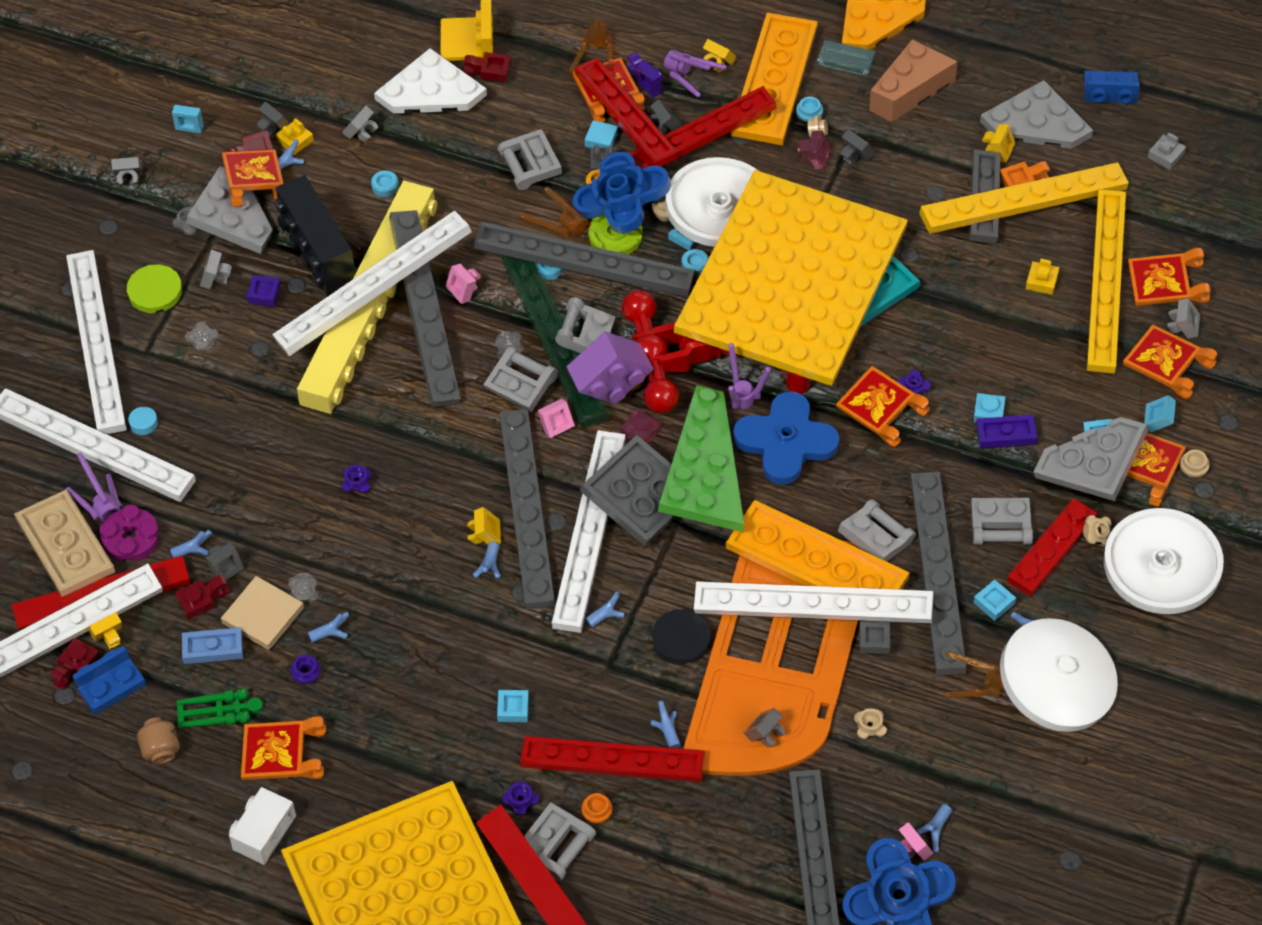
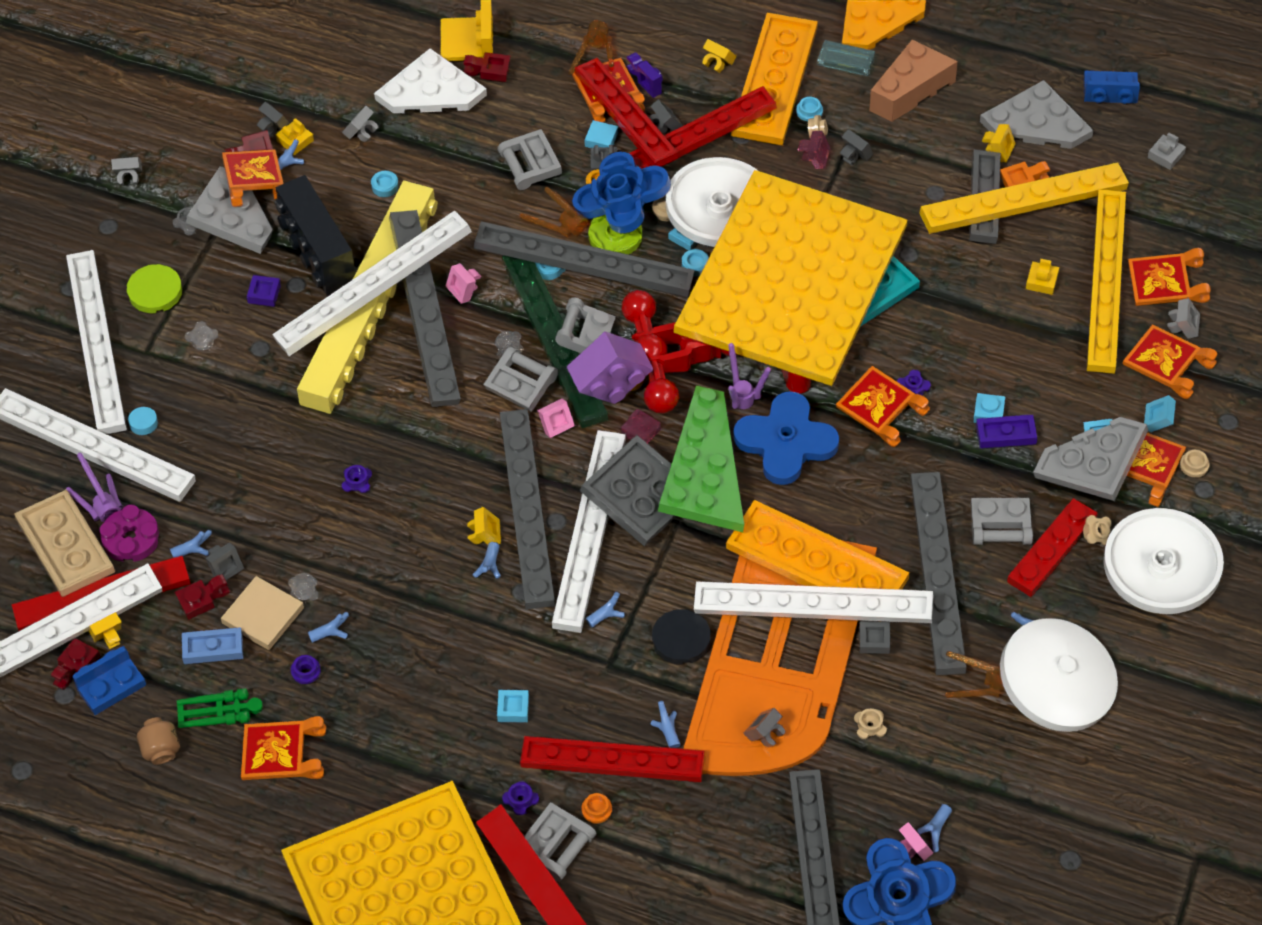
medium azure tile [172,105,204,133] -> none
light grey tile [200,250,232,289] -> none
white brick [229,787,296,865] -> none
medium lavender plant [664,49,727,97] -> none
light grey plate [838,499,917,562] -> none
medium azure plate [973,580,1016,621] -> none

